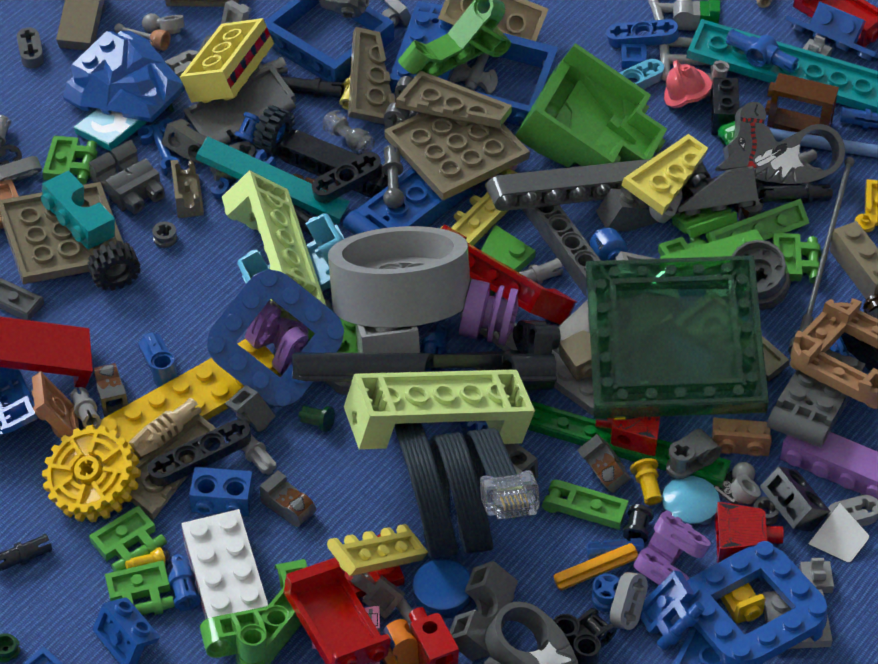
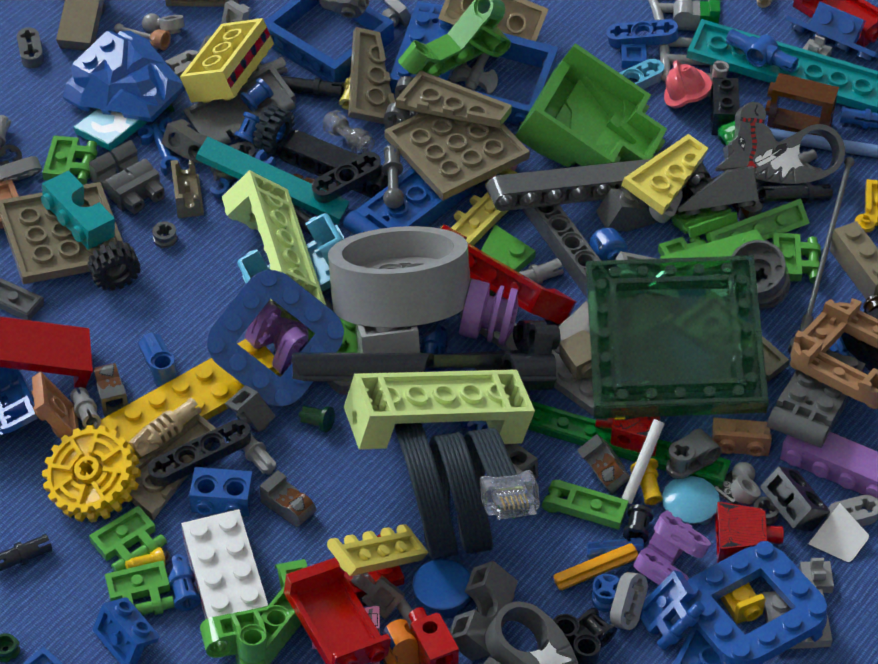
none -> blue bush [240,78,274,112]
none -> white bar [622,419,665,504]

